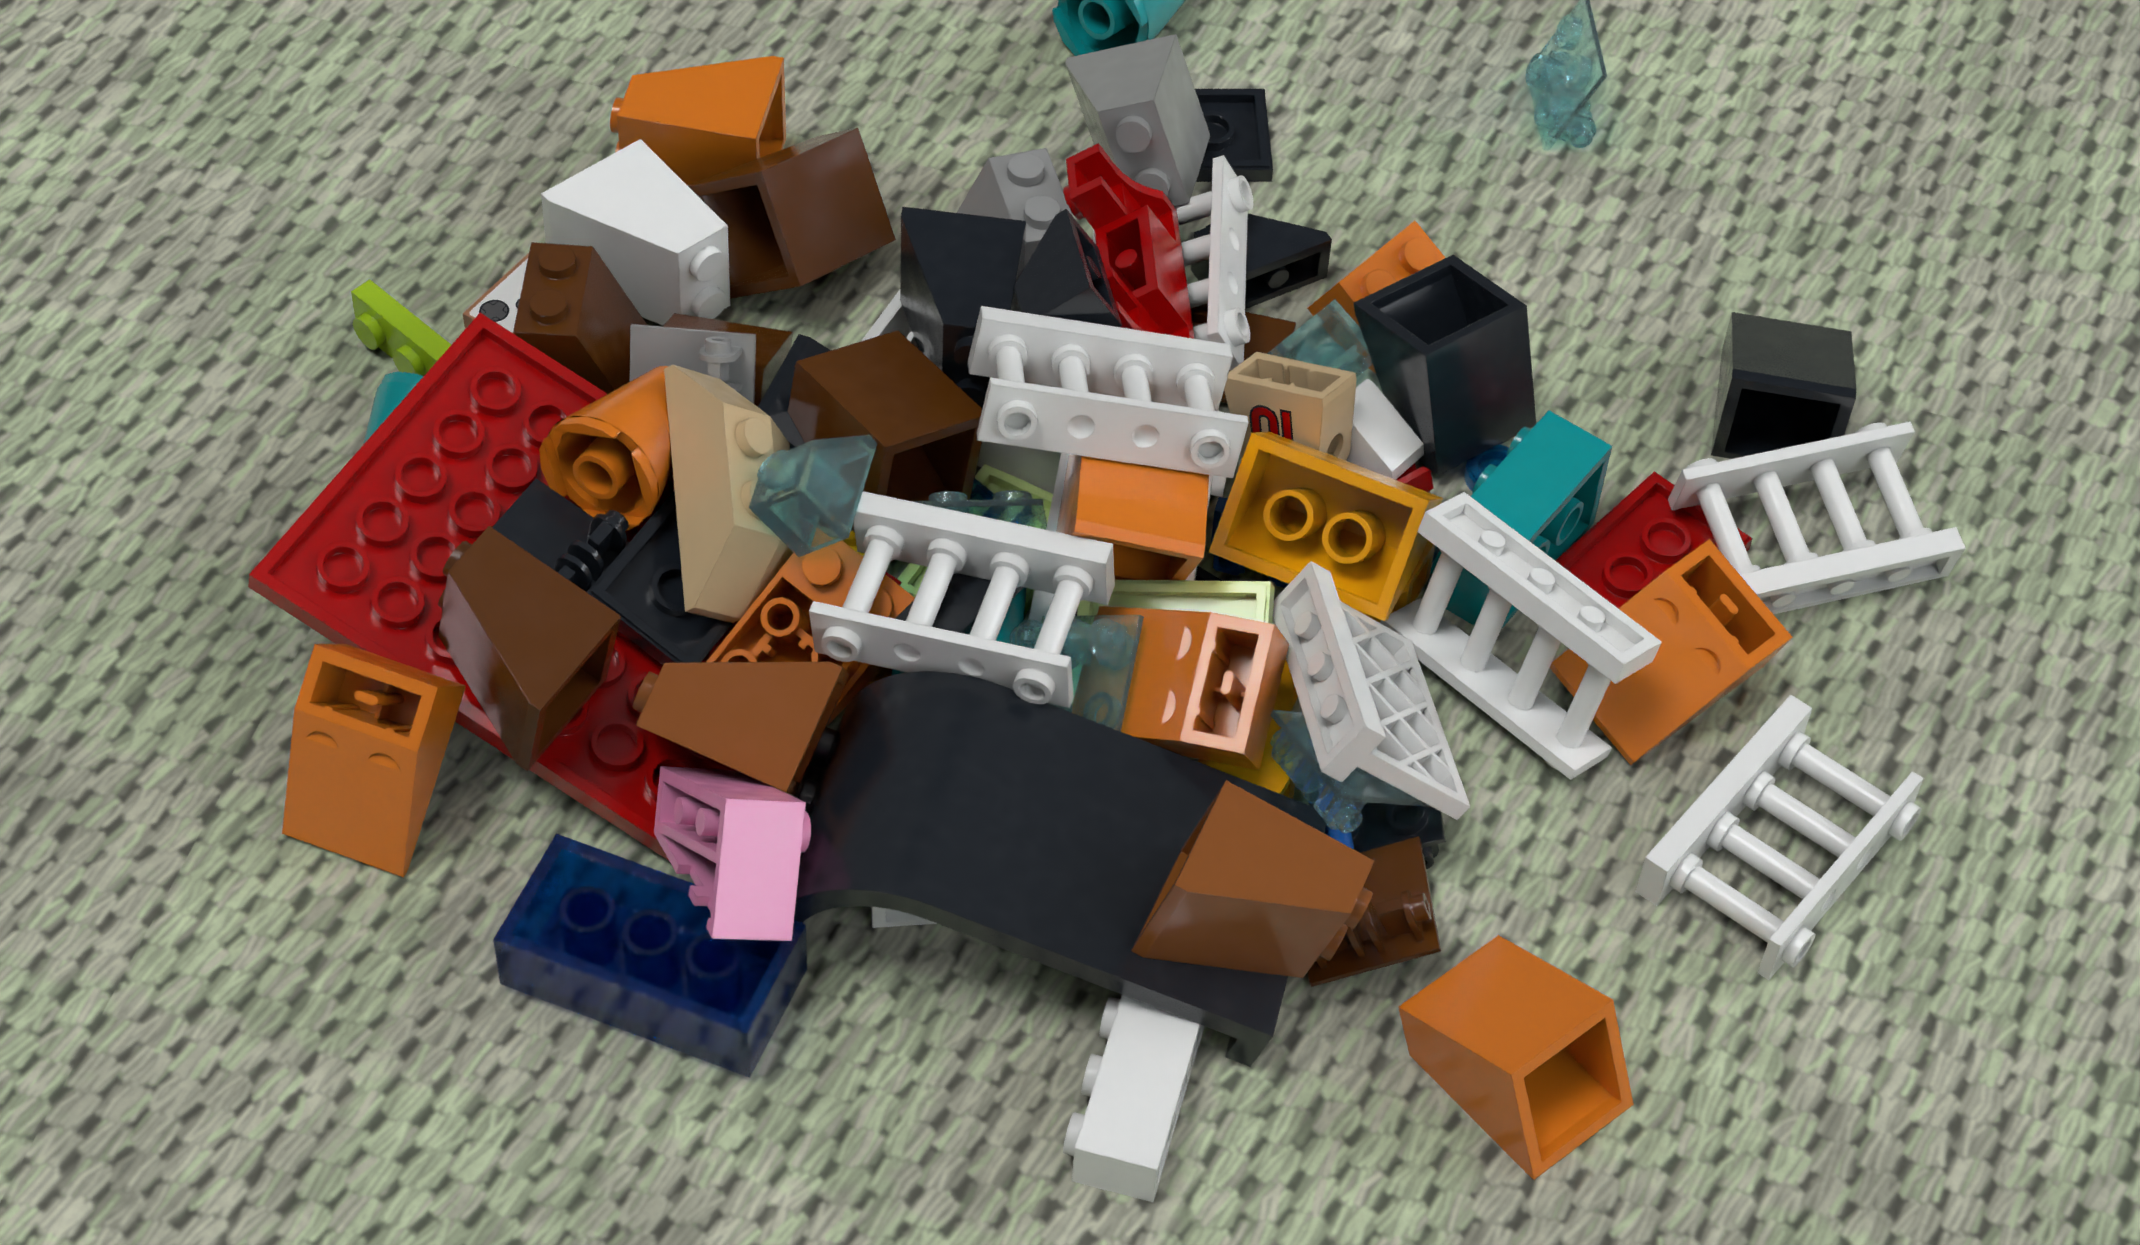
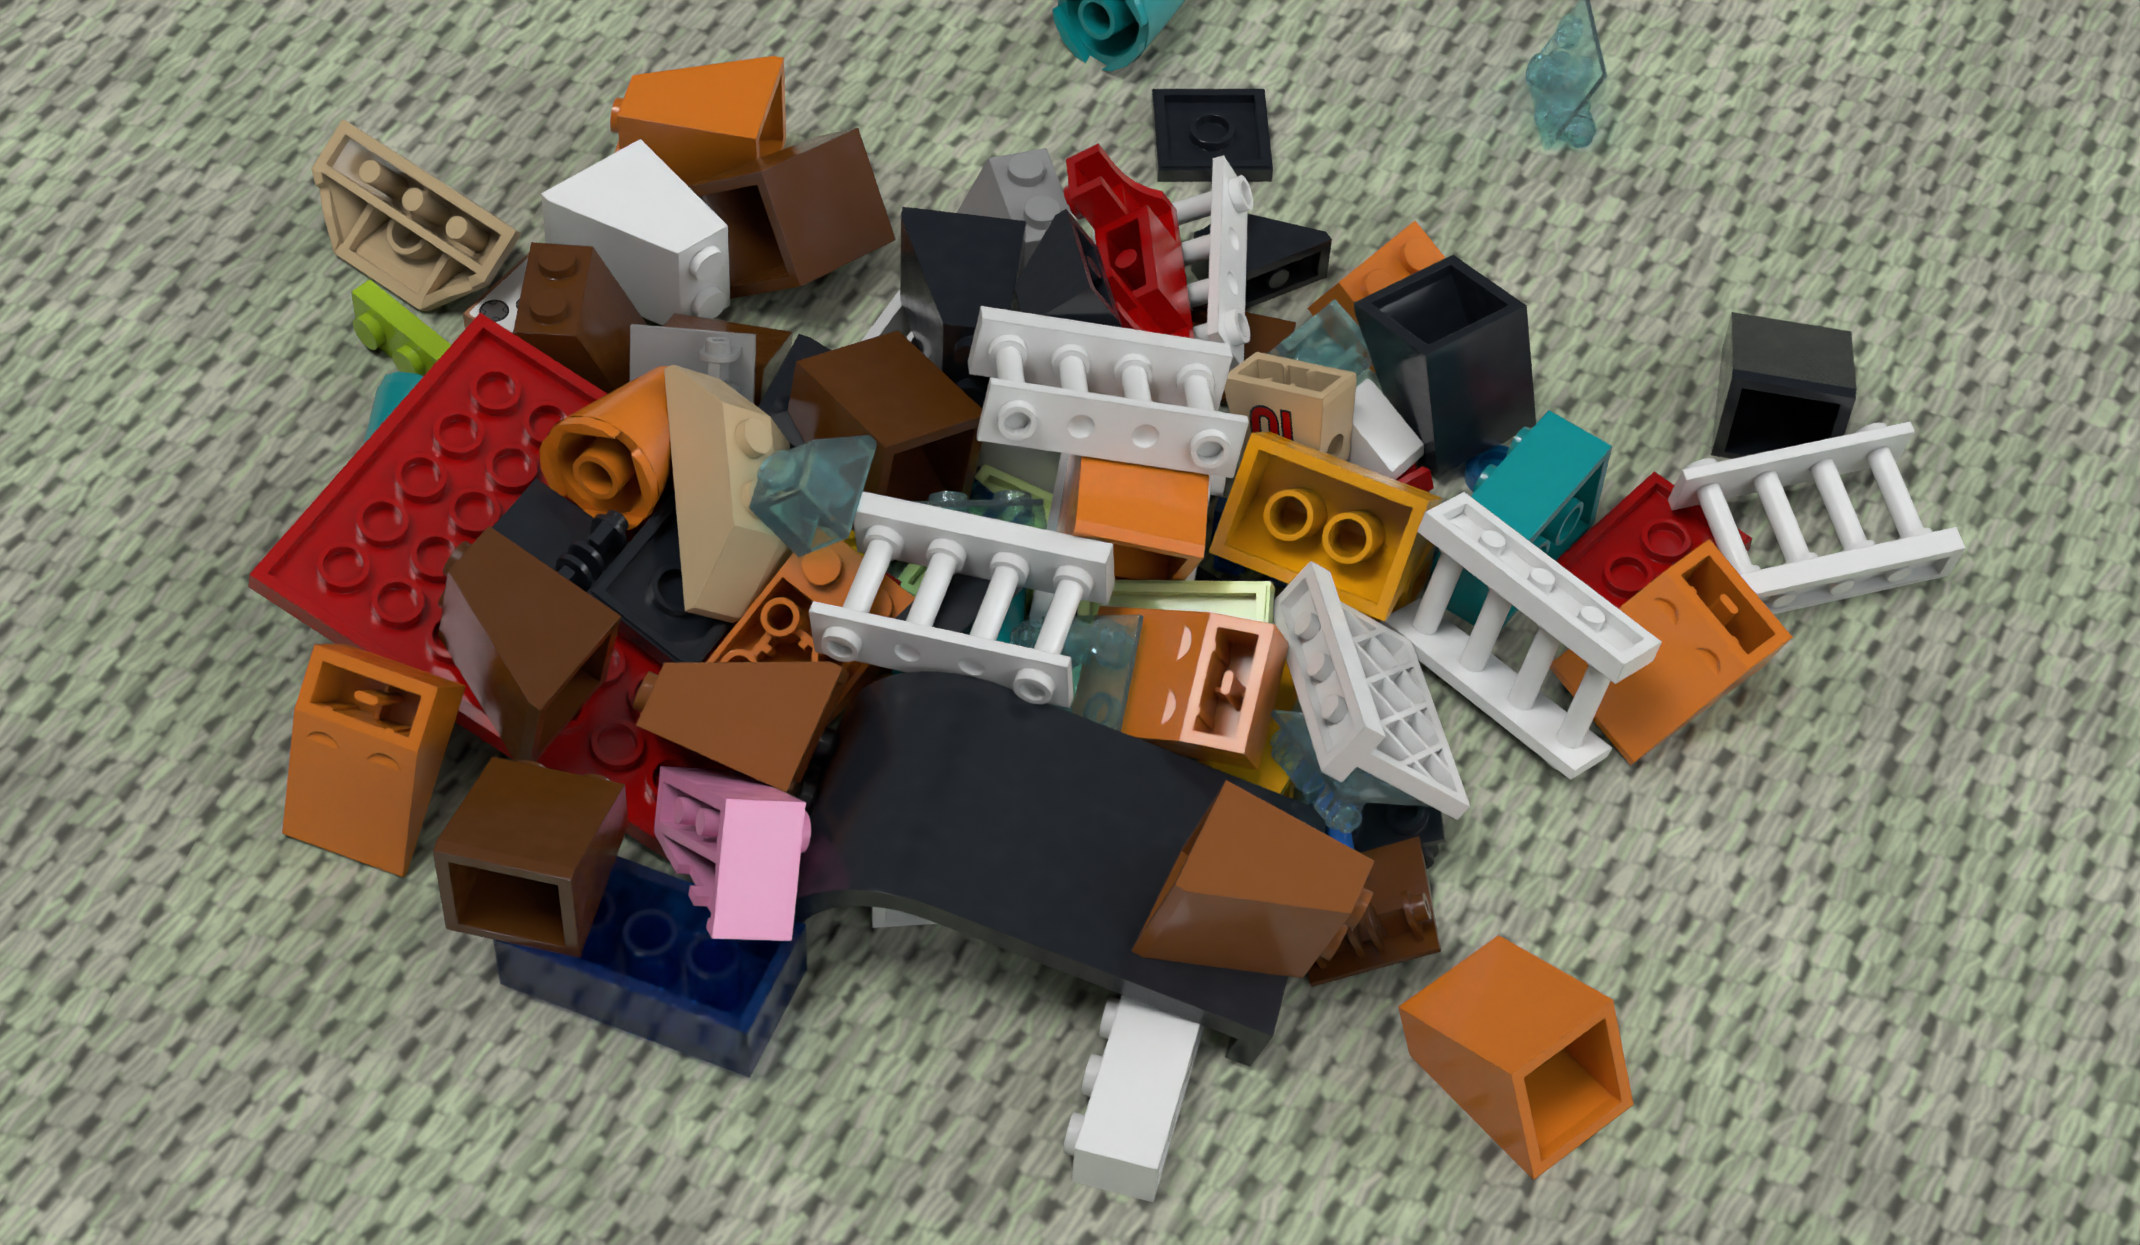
light grey slope [1065,34,1210,206] -> none
white fence [1635,695,1924,980] -> none
none -> tan wedge [311,119,522,312]
none -> reddish brown slope [433,757,629,958]

